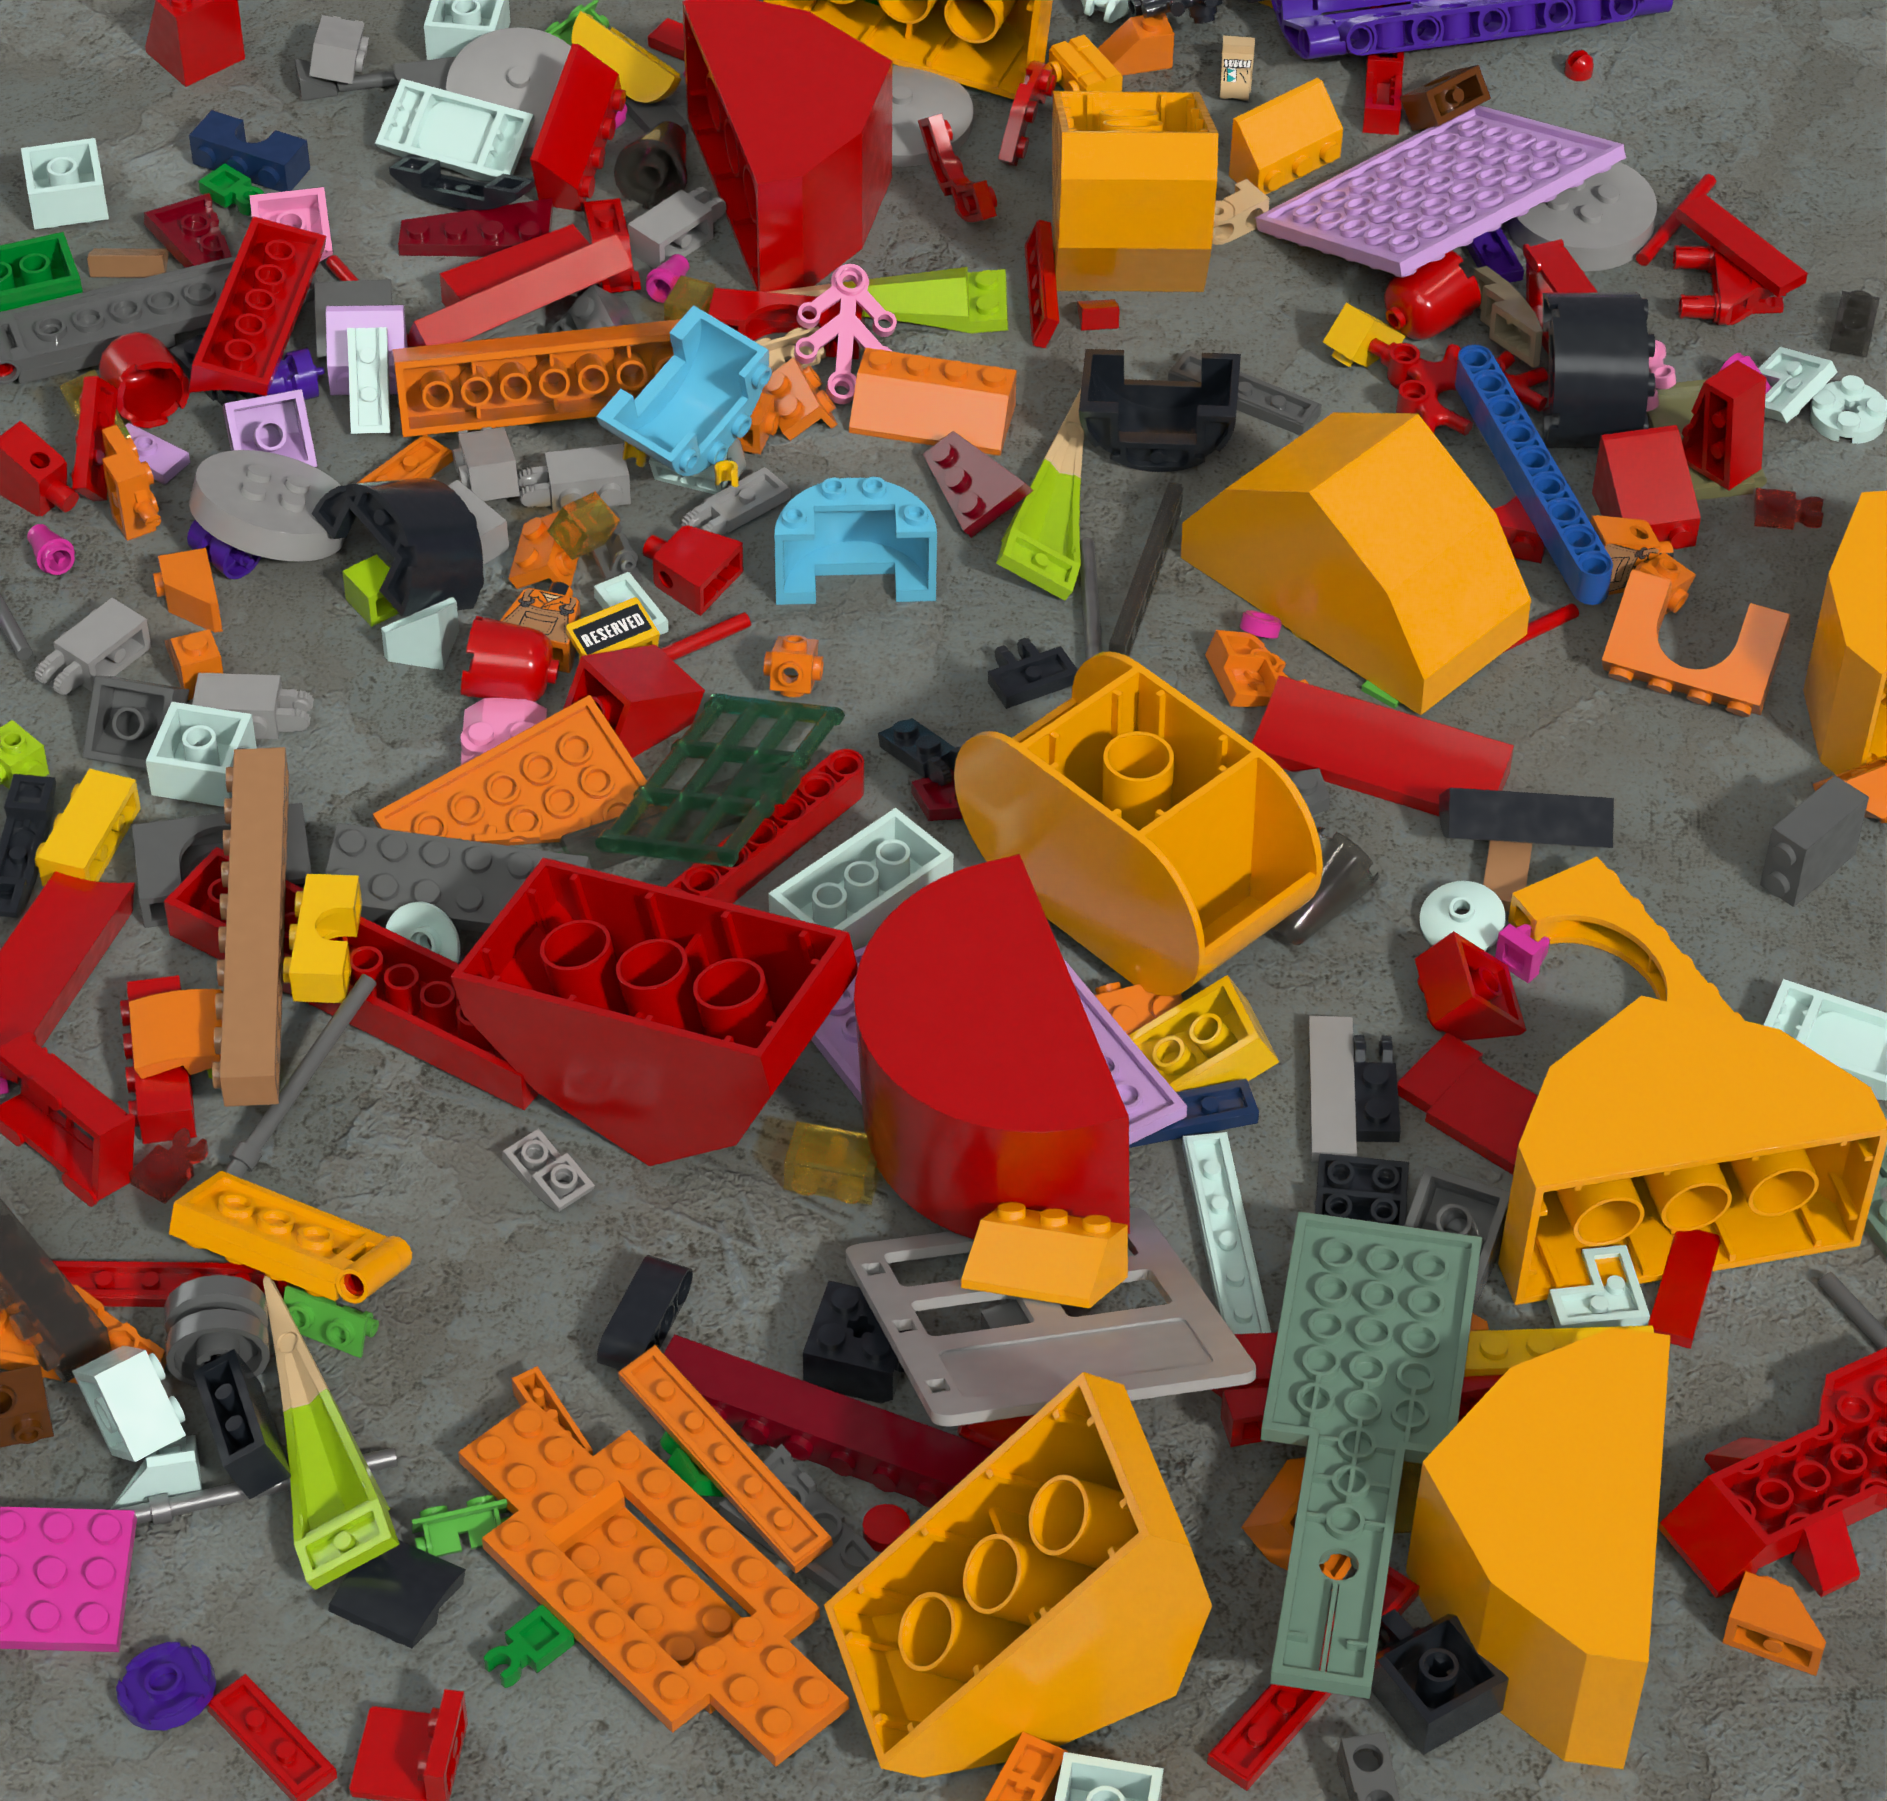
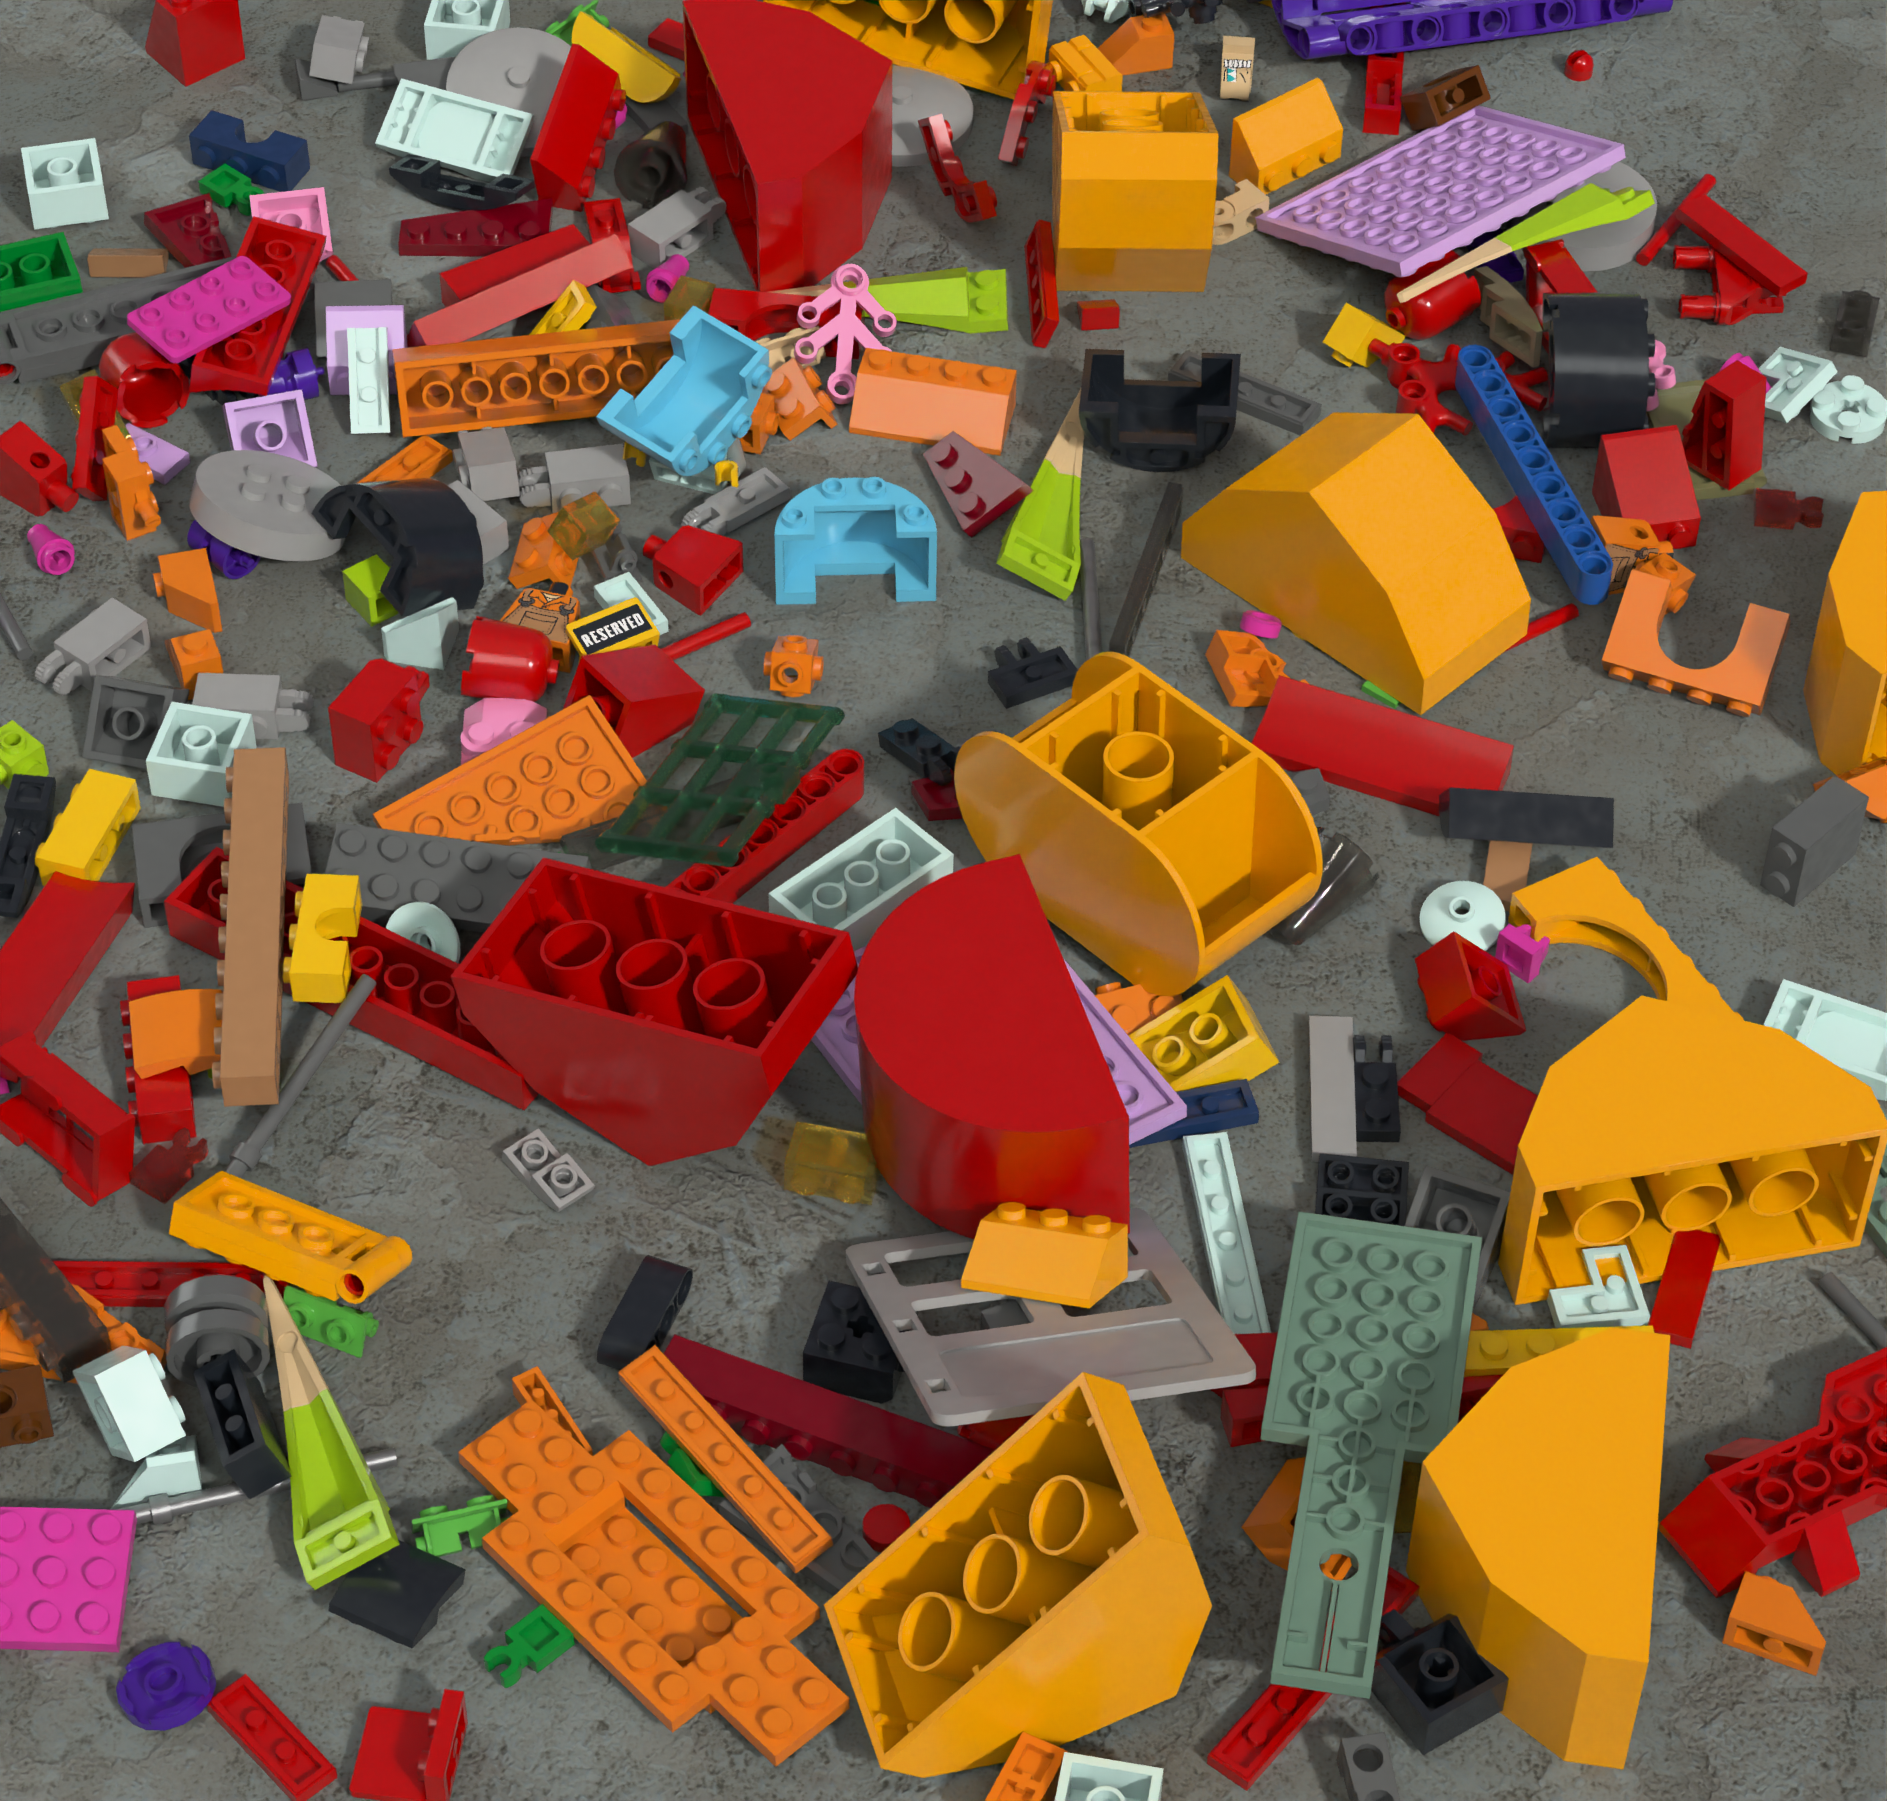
none -> dark pink bracket [127,256,291,363]
none -> red hinge [328,658,430,783]
none -> yellow plate [529,280,597,335]
none -> lime plate [1397,183,1655,304]

